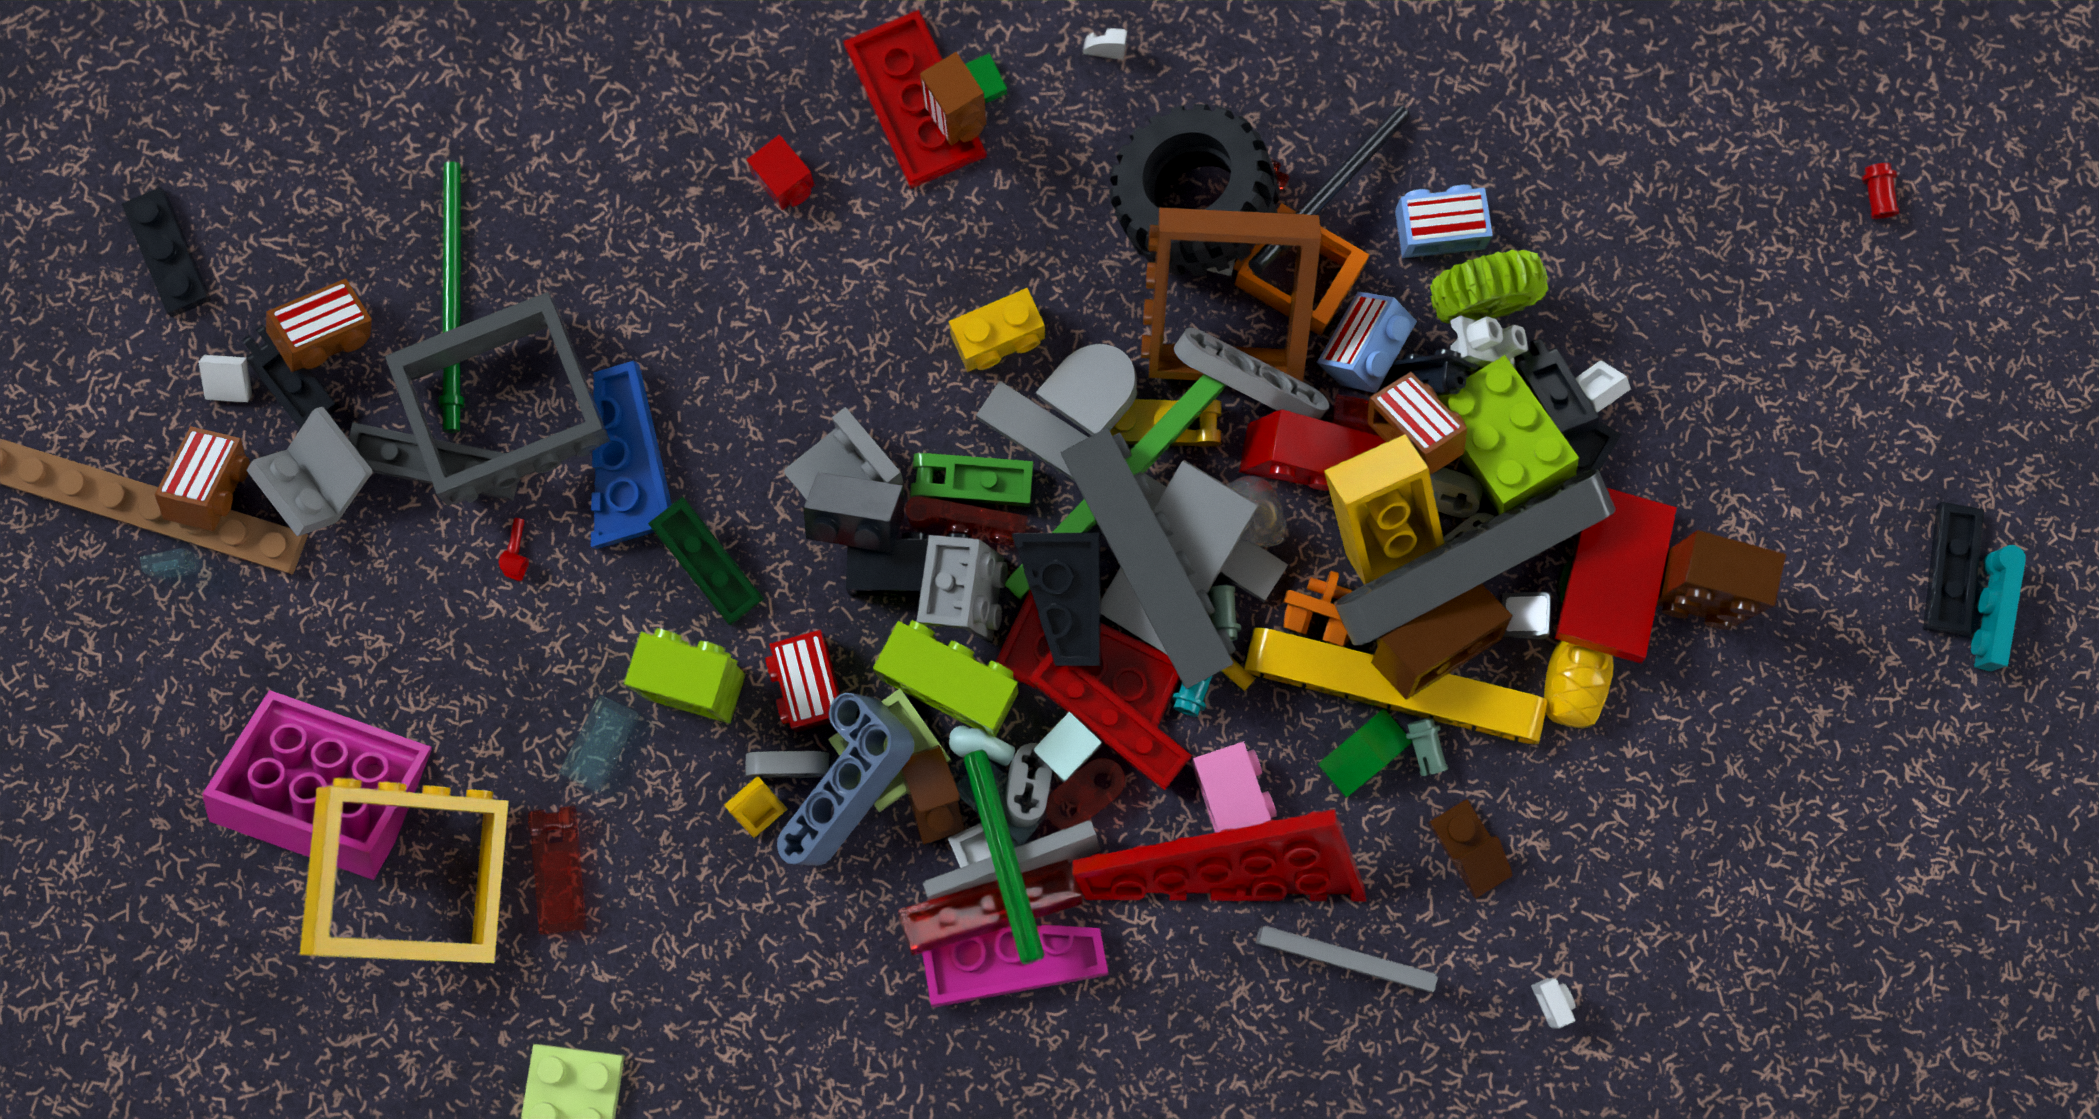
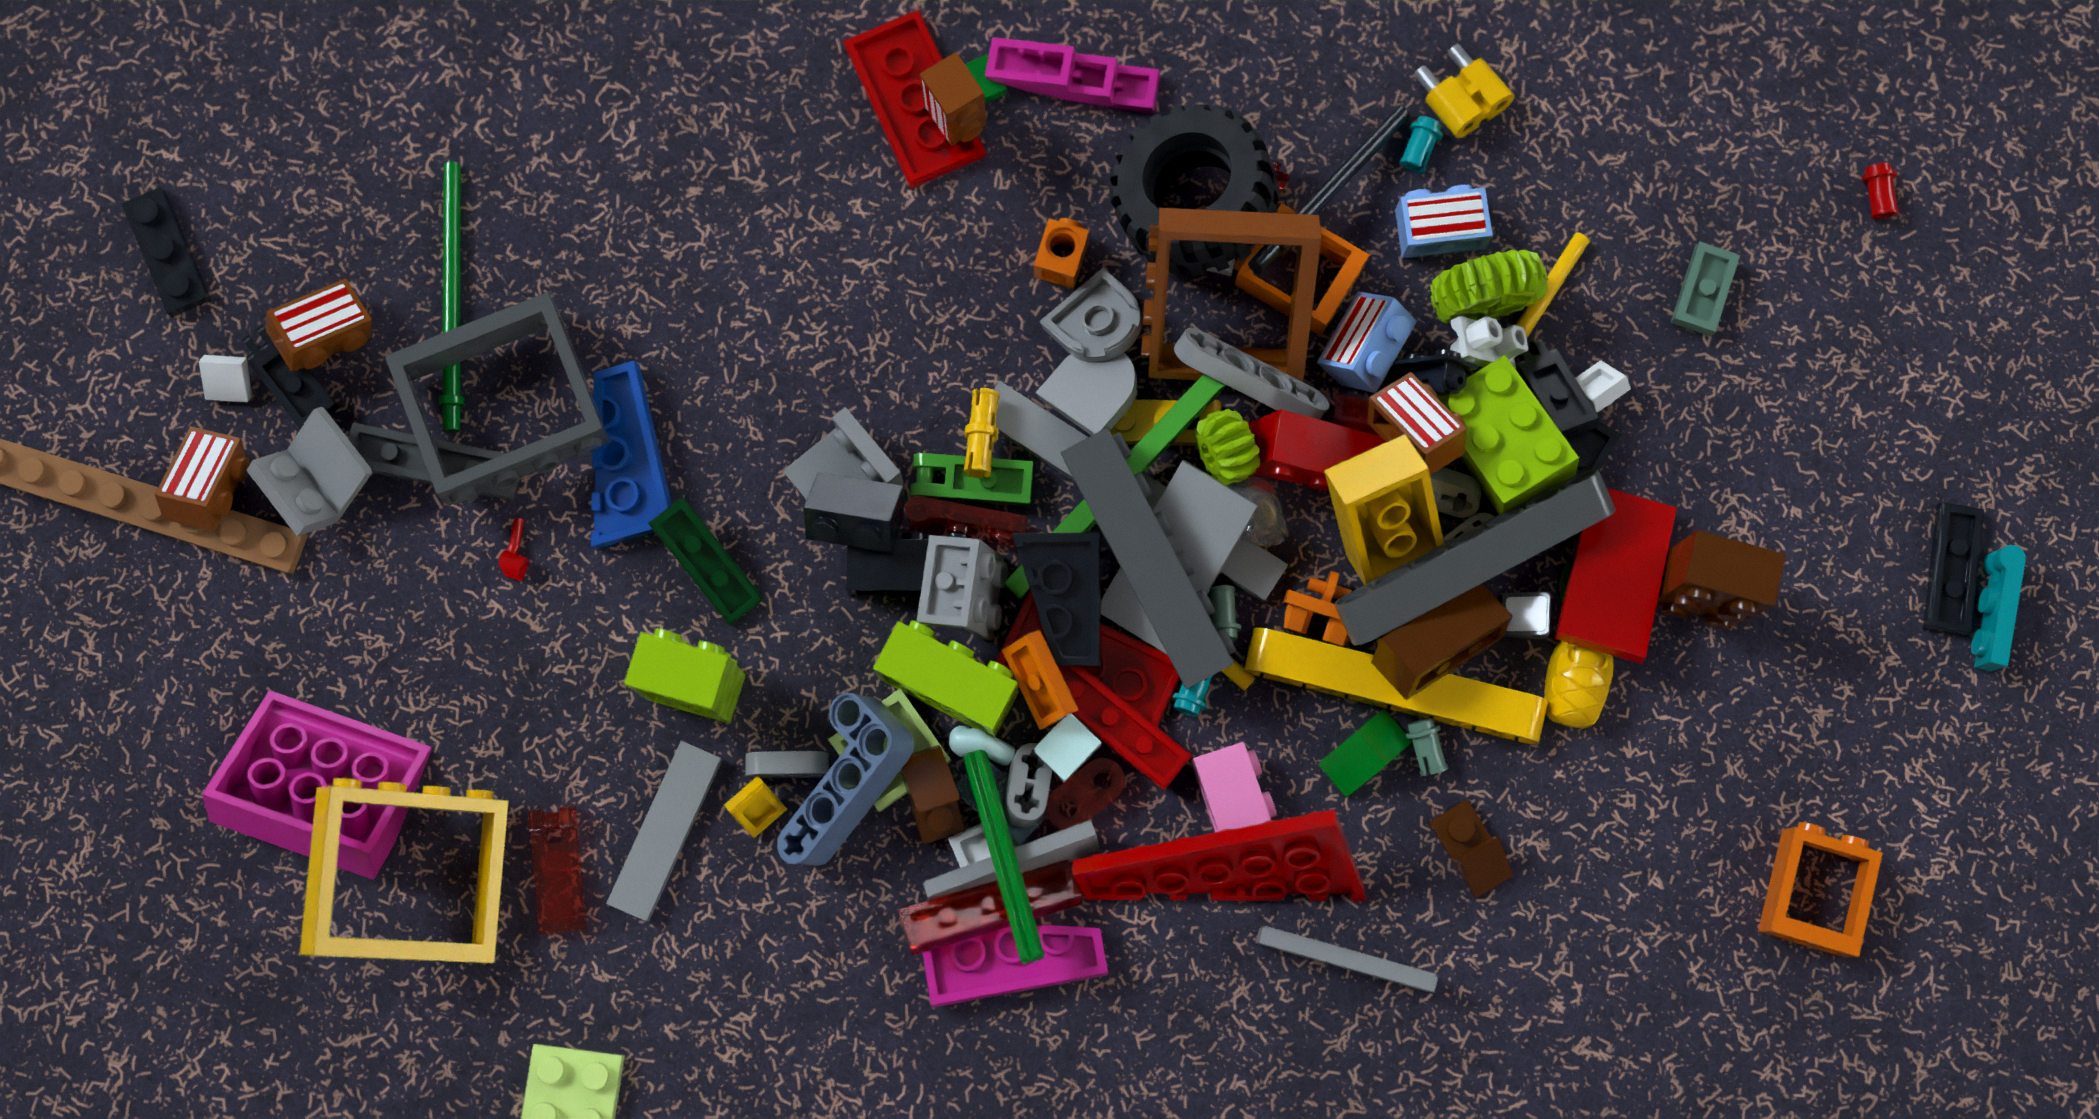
clear light blue tile [140,548,200,580] -> none
clear light blue tile [559,694,641,793] -> none
red brick [746,134,815,210] -> none
brick [765,630,840,732] -> none
yellow brick [949,288,1045,372] -> none
white tile [1083,28,1127,60] -> none
white plate [1531,978,1575,1028] -> none
none -> light grey tile [606,741,723,922]
none -> yellow pin [963,388,1000,479]
none -> dark pink slope [985,37,1160,115]
none -> orange plate [1002,630,1078,730]
none -> orange brick [1033,218,1089,289]
none -> light grey tile [1040,268,1142,362]
none -> lime gear [1194,409,1260,485]
none -> teal pin [1399,116,1443,174]
none -> yellow piece [1414,44,1515,139]
none -> yellow bar [1516,232,1590,339]
none -> sand green plate [1670,242,1740,337]
none -> orange window [1758,822,1883,958]

